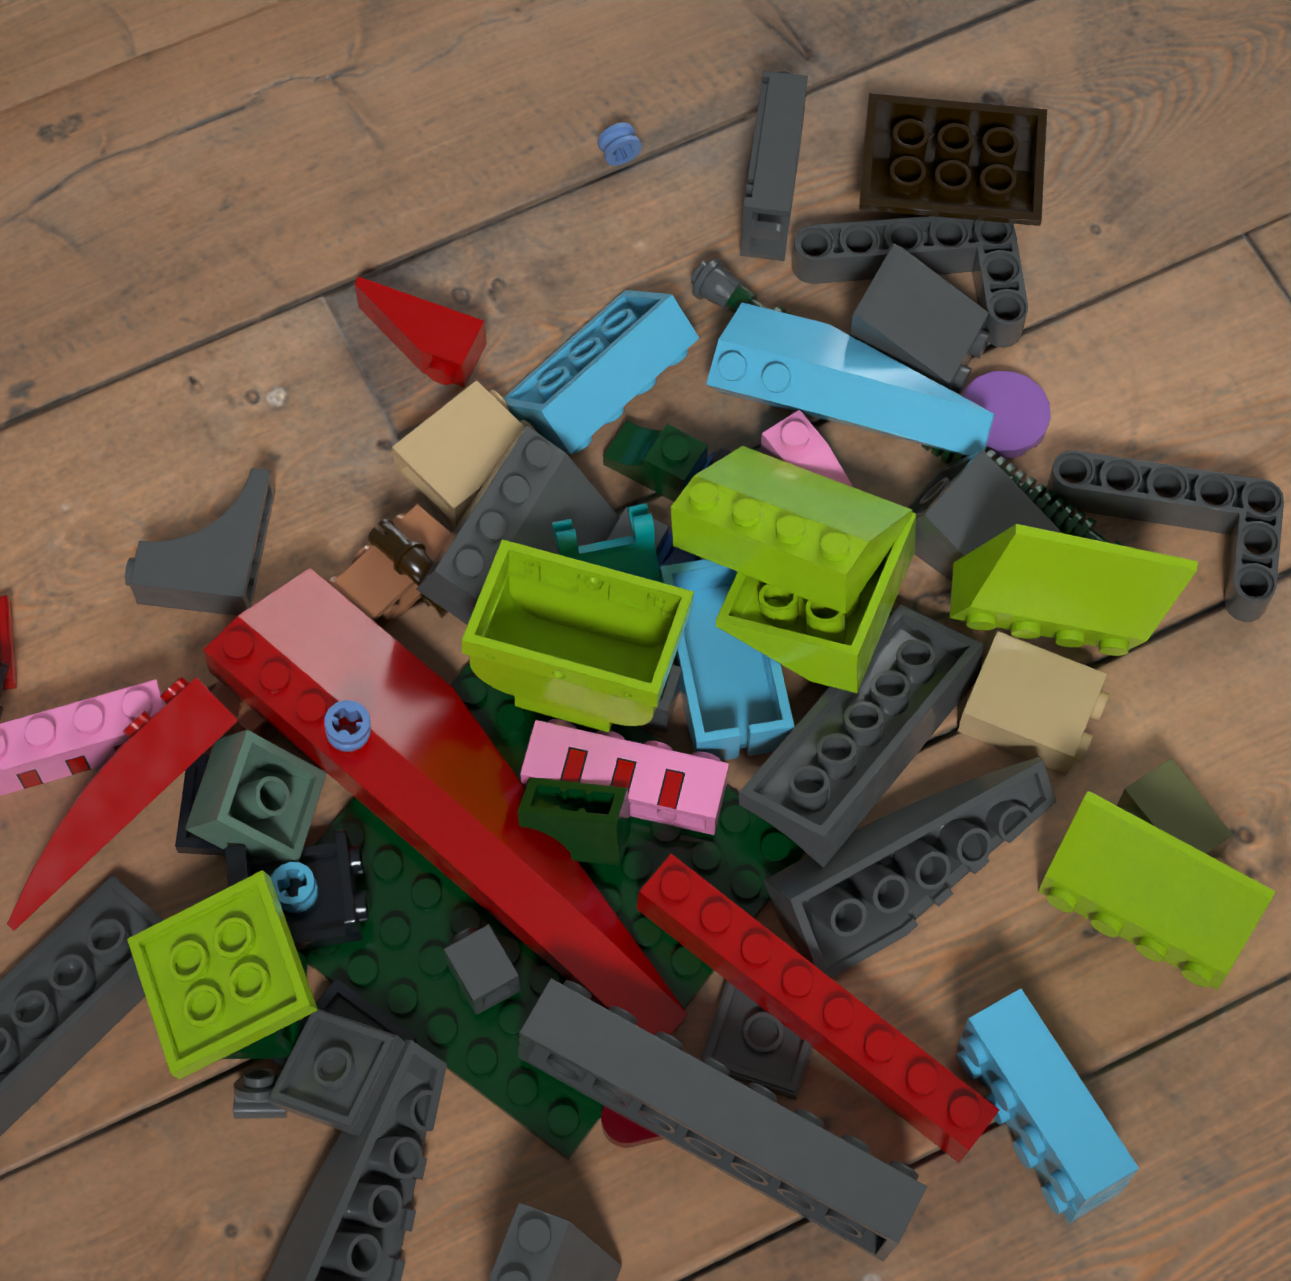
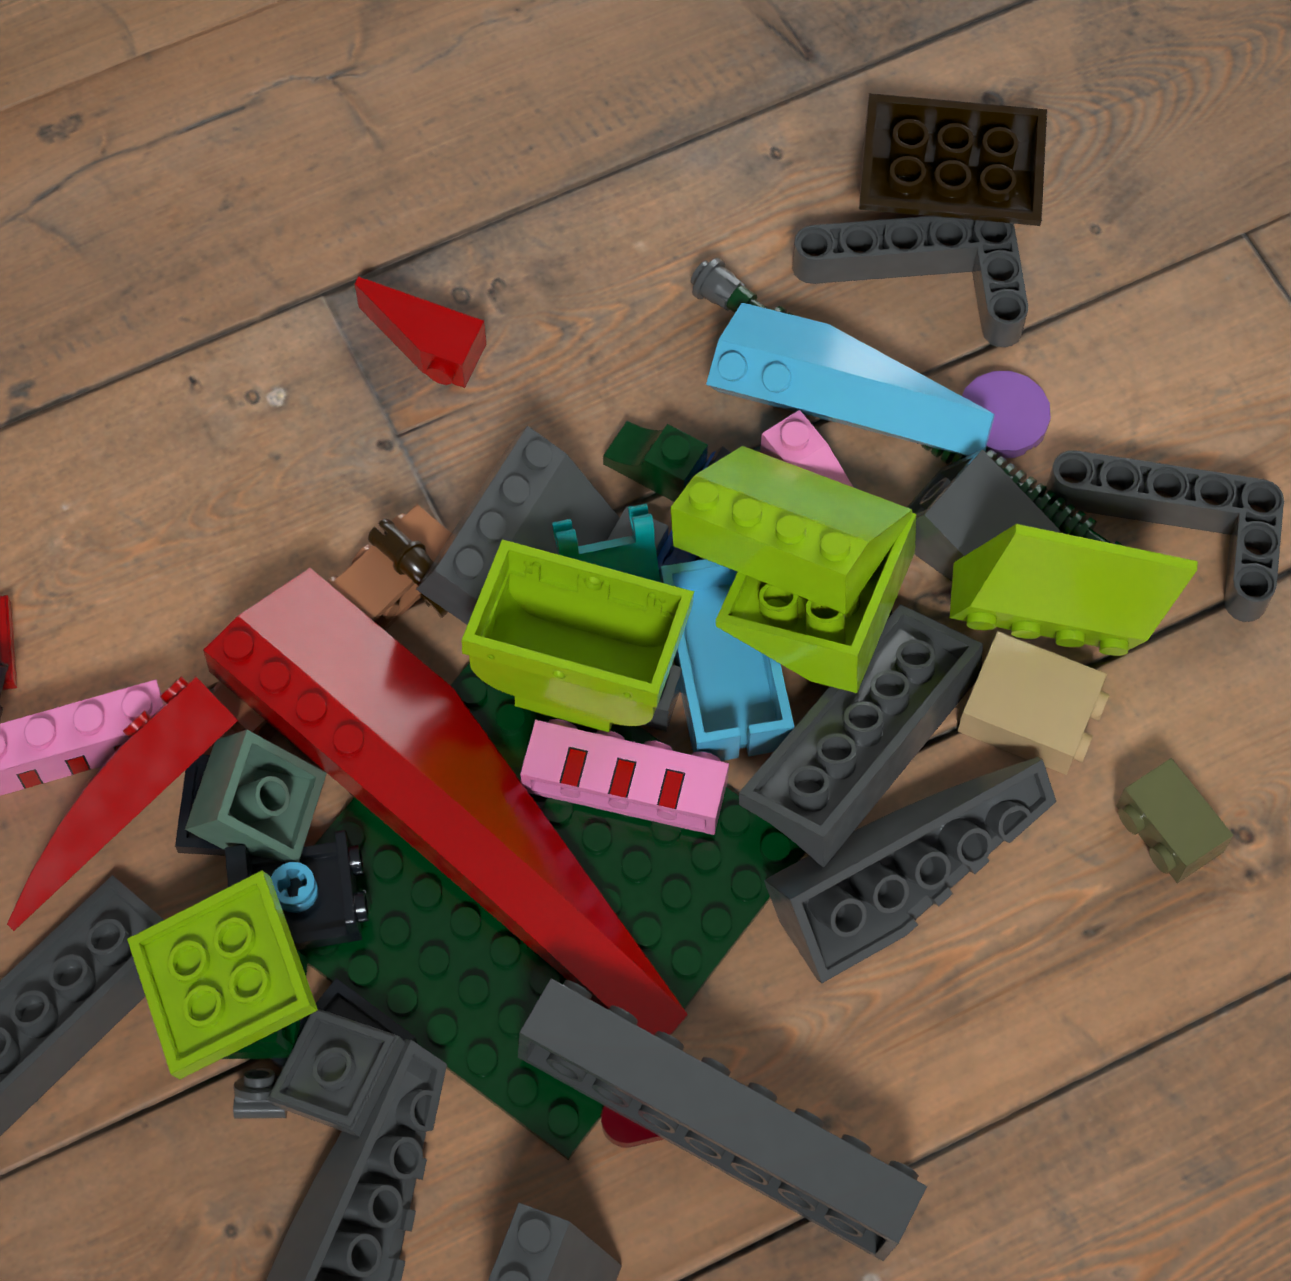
dark grey arch [125,468,275,616] -> none
medium blue bush [324,700,371,752] -> none
tan brick [392,380,537,528] -> none
dark grey brick [444,924,521,1015] -> none
medium azure slope [503,290,699,455] -> none
dark green arch [518,777,631,866] -> none
medium blue bush [597,122,642,166] -> none
red brick [636,854,1000,1163] -> none
dark grey tile [700,981,813,1100] -> none
dark grey door [740,71,808,261] -> none
dark grey slope [850,244,991,394] -> none
medium azure piece [956,988,1139,1224] -> none
lime slope [1038,791,1276,990] -> none

